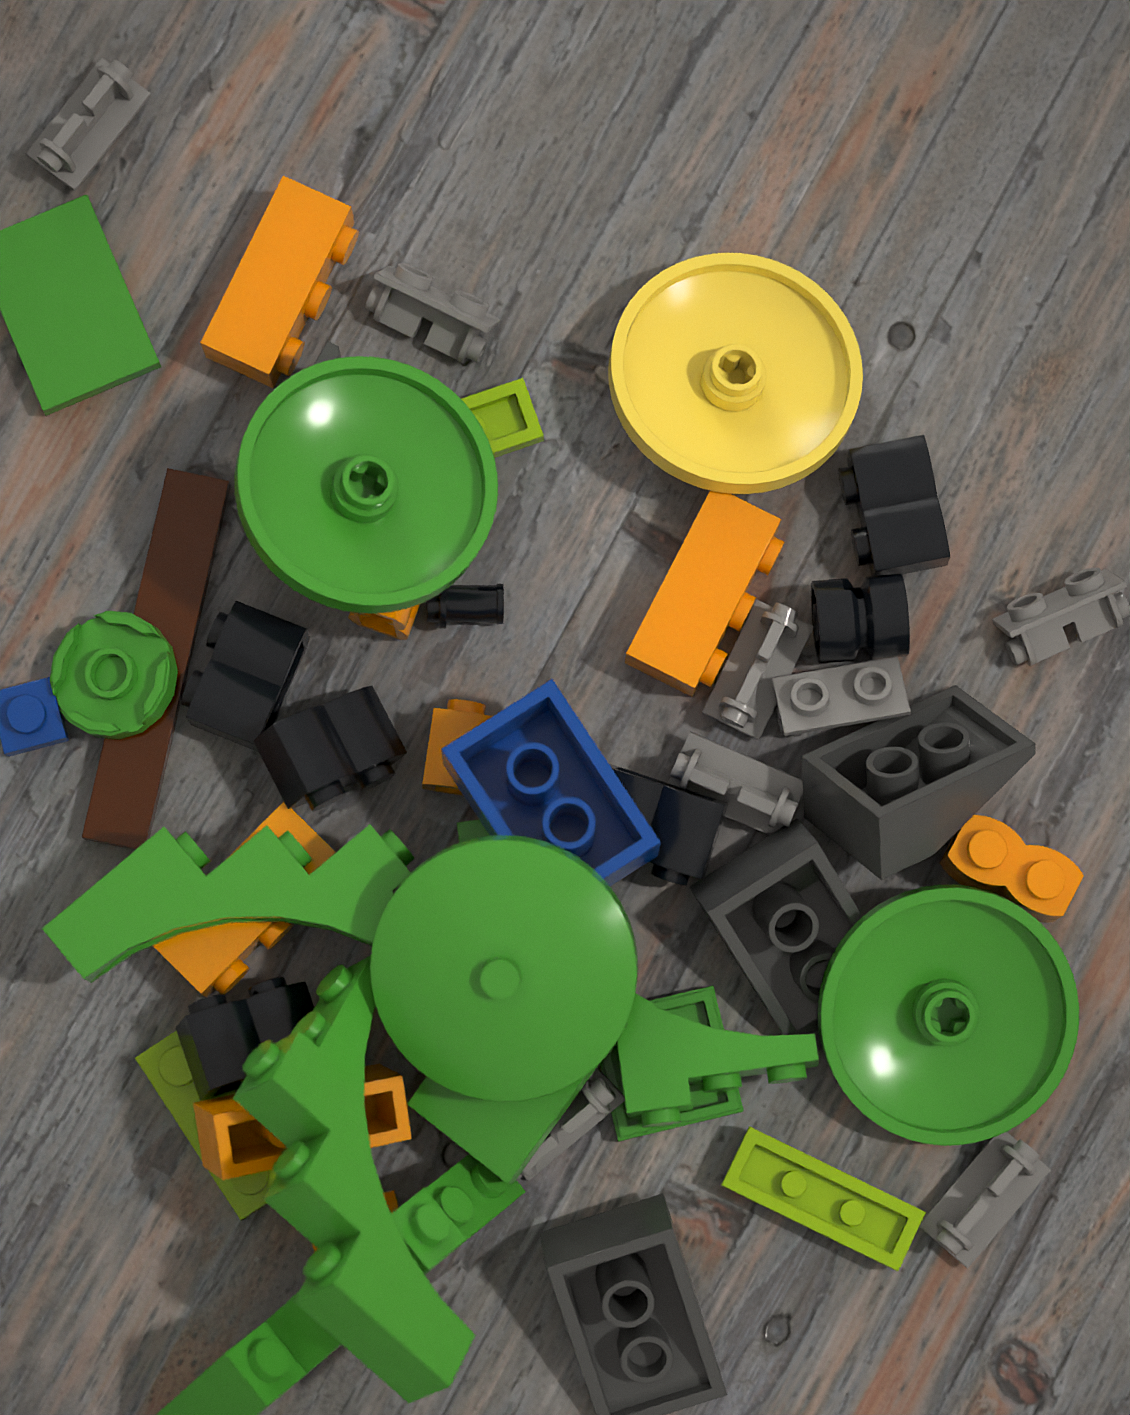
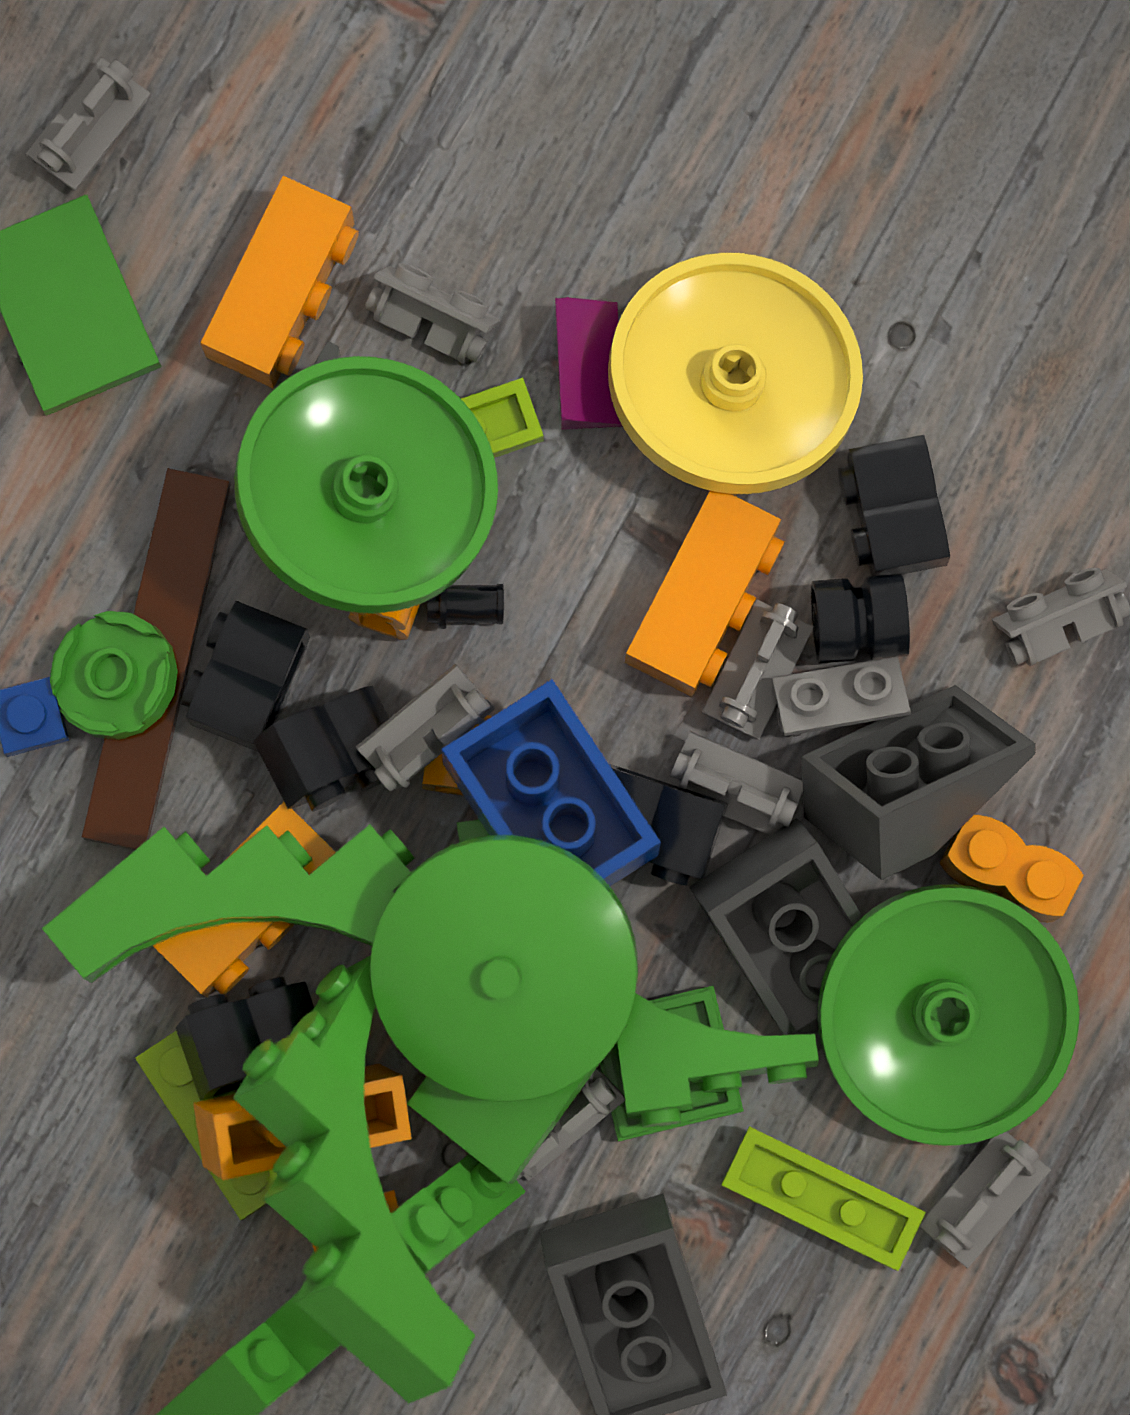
none -> light grey hinge [356,664,495,791]
none -> magenta slope [555,297,623,430]

